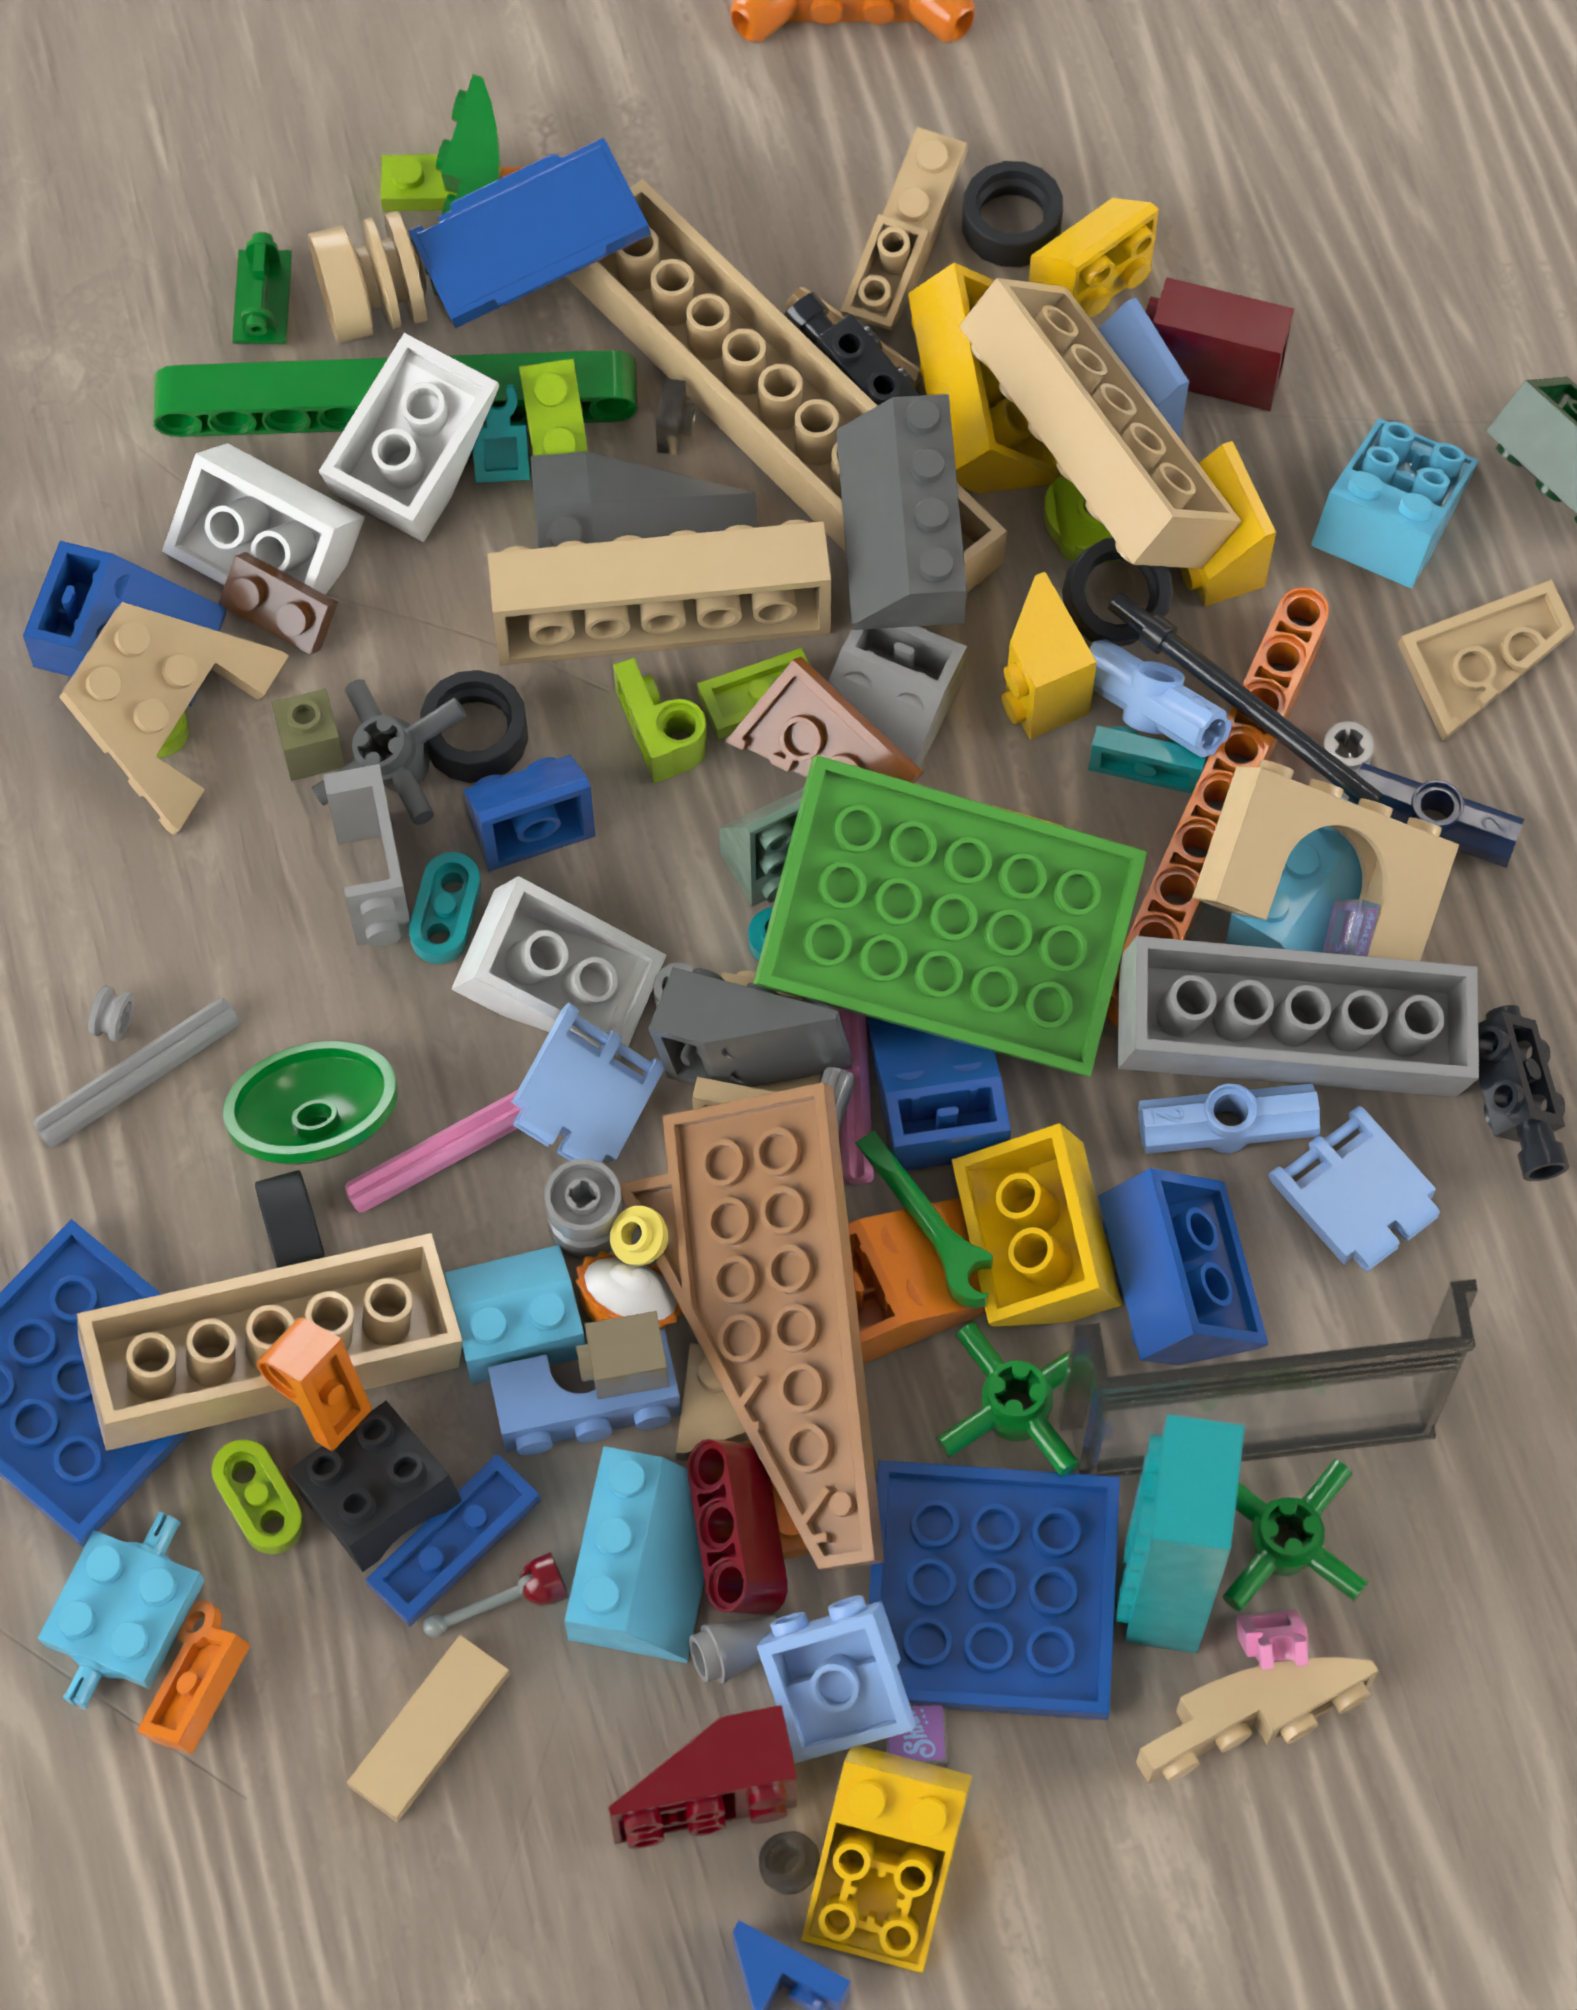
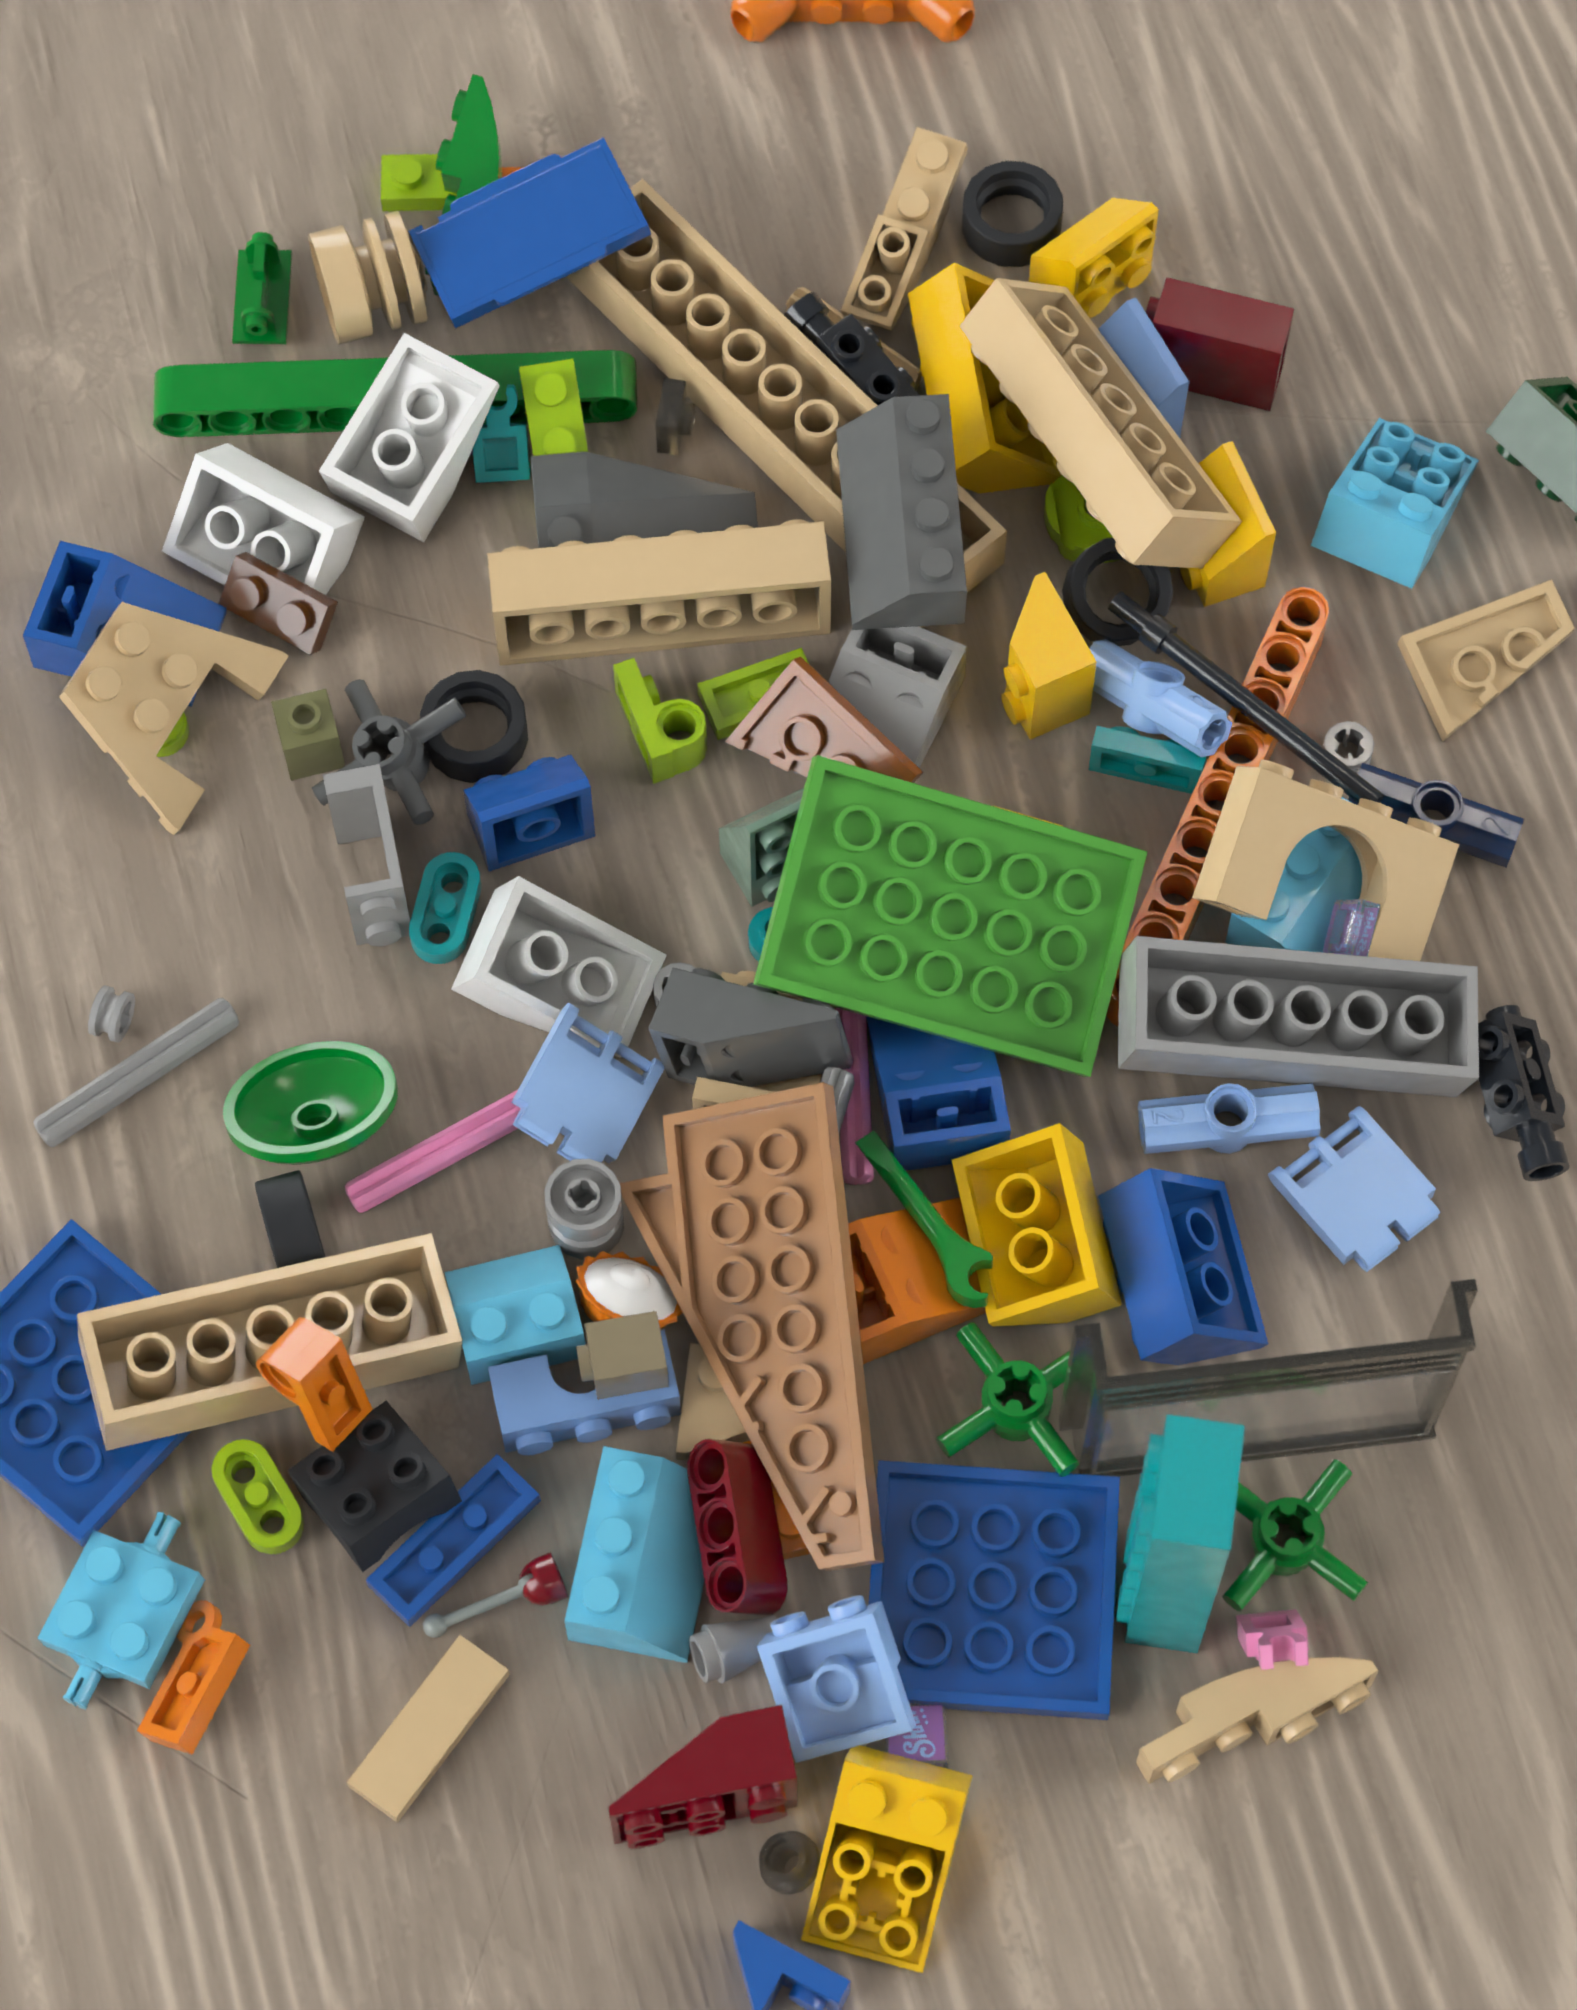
light yellow plate [610,1206,669,1266] -> none

